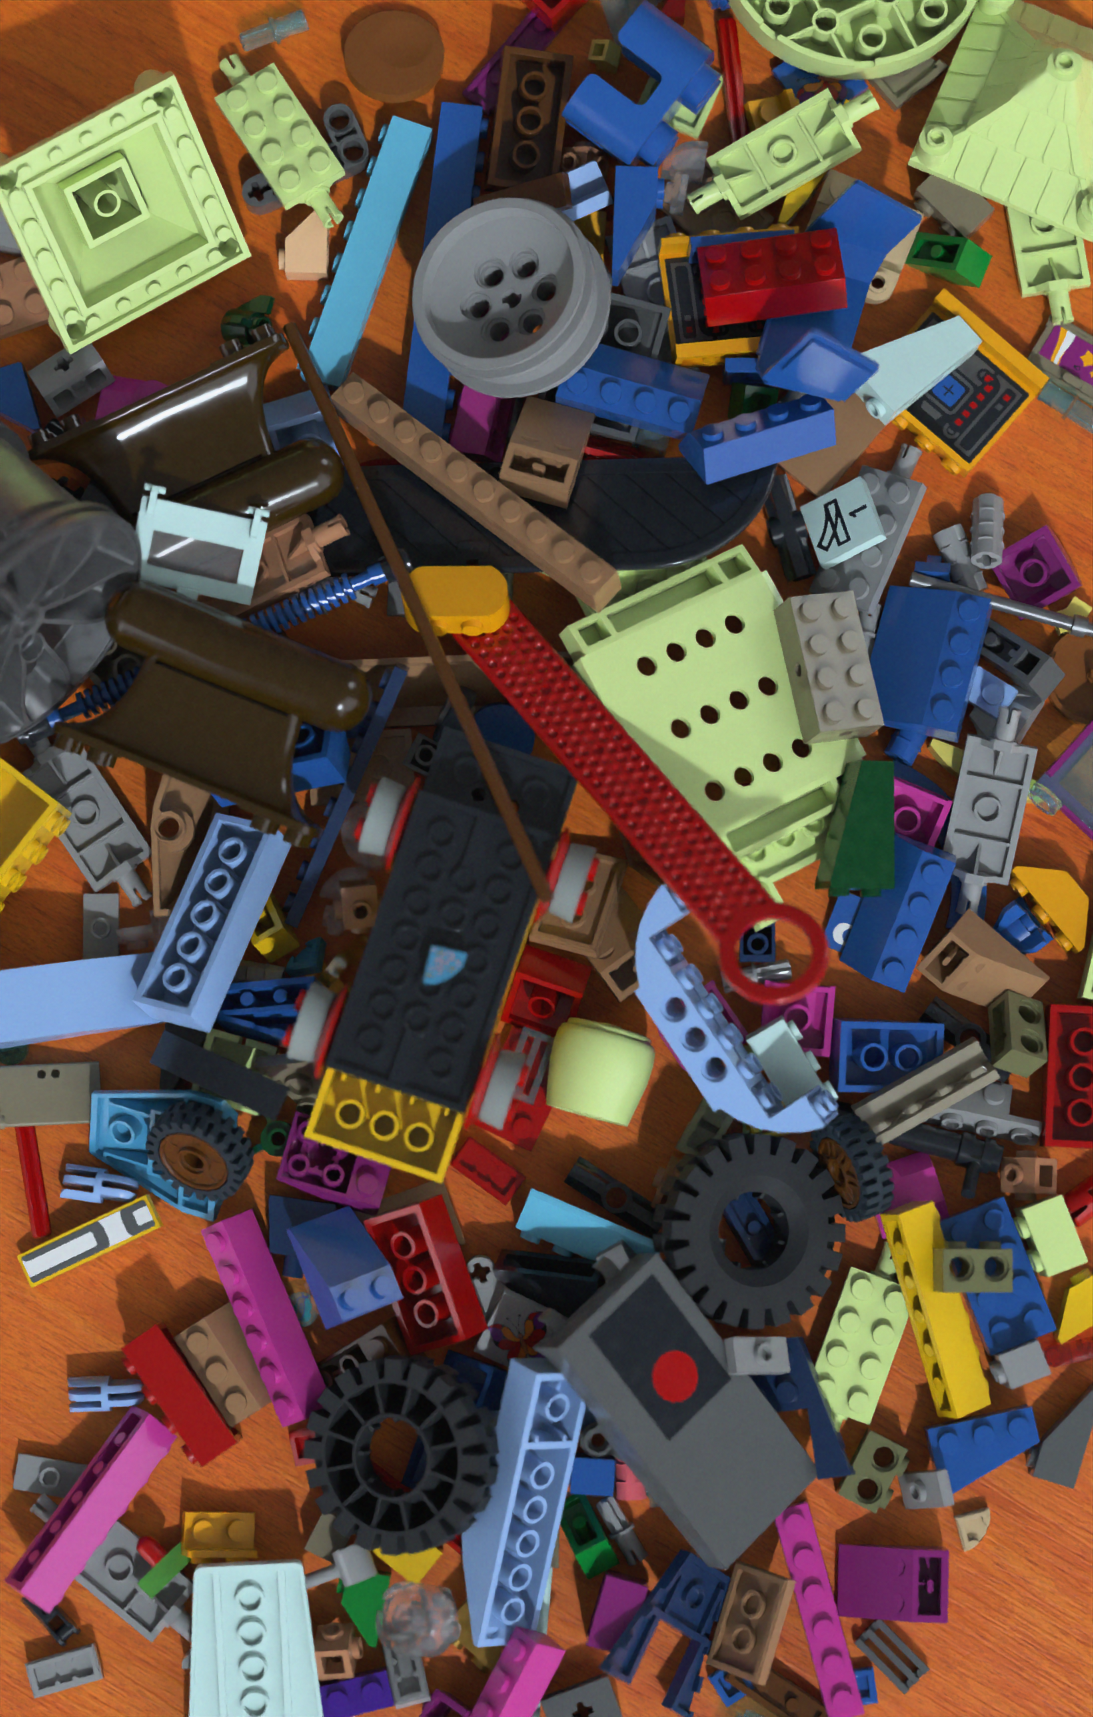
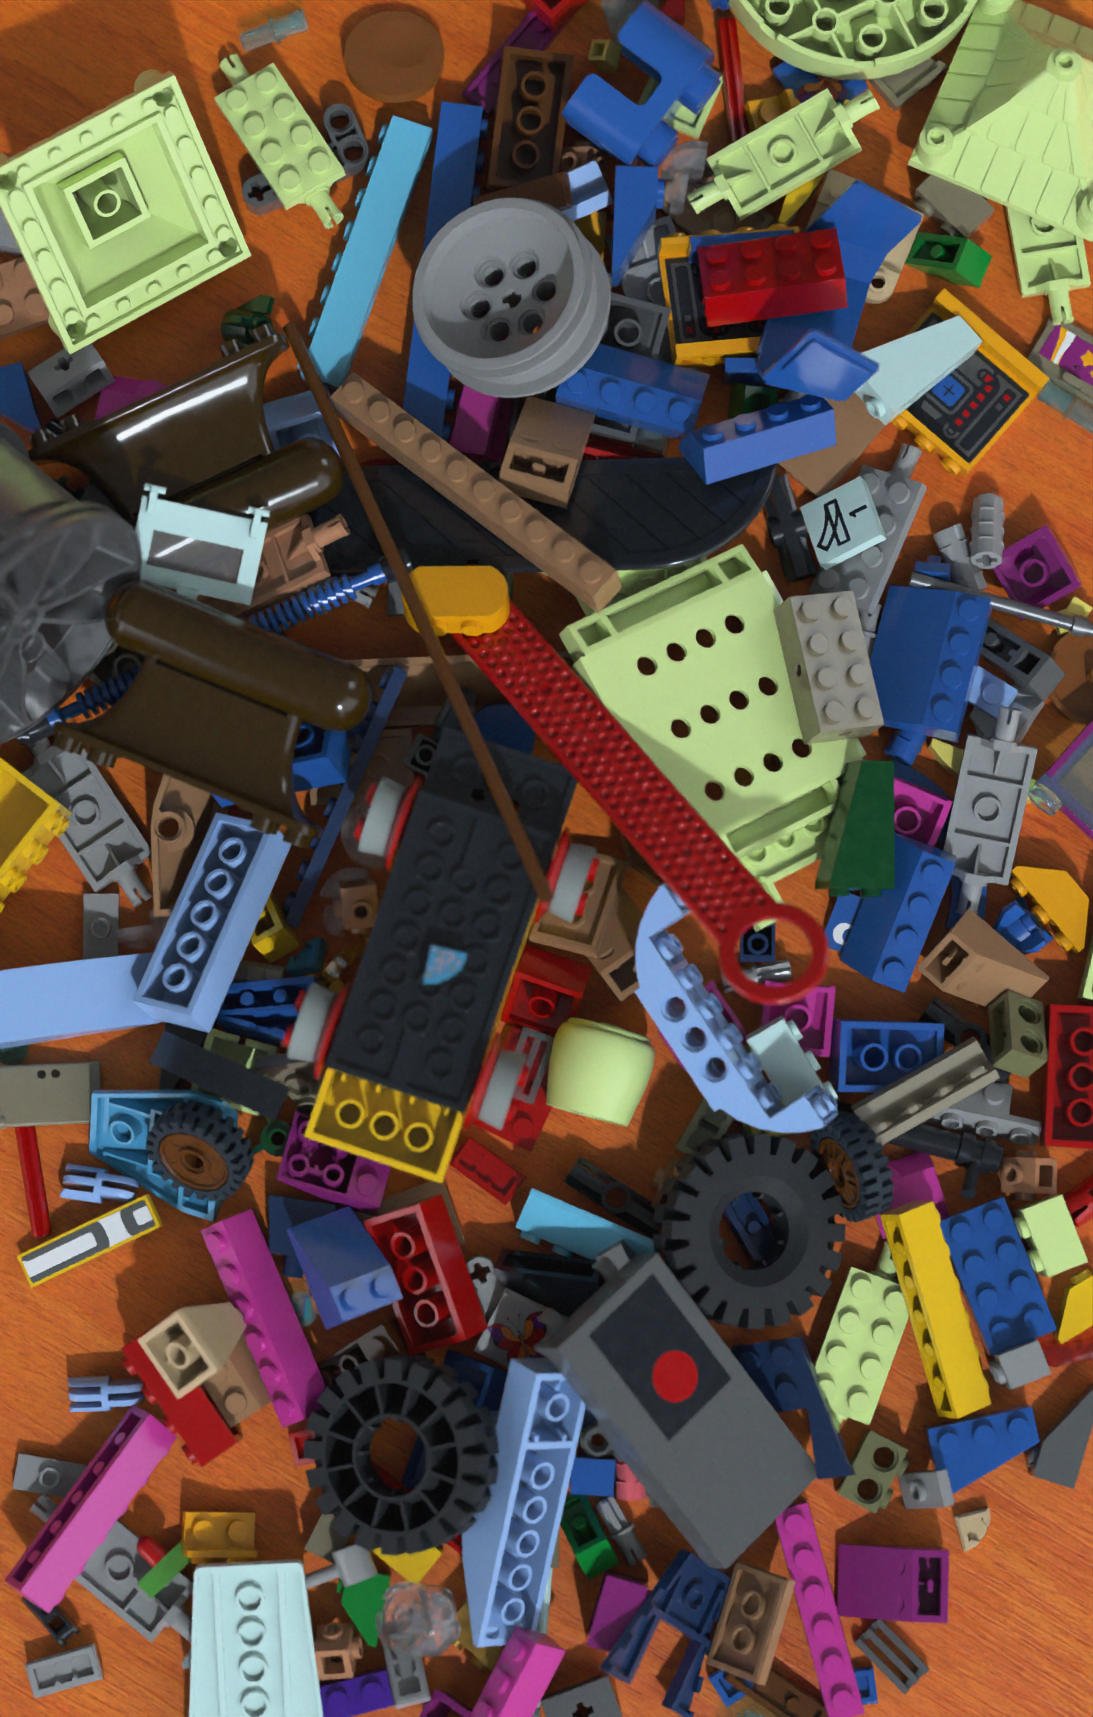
light nougat slope [279,210,330,281] -> none
light grey plate [724,1337,790,1375] -> none
olive brick [933,1241,1013,1292] -> none
none -> tan slope [137,1302,247,1399]

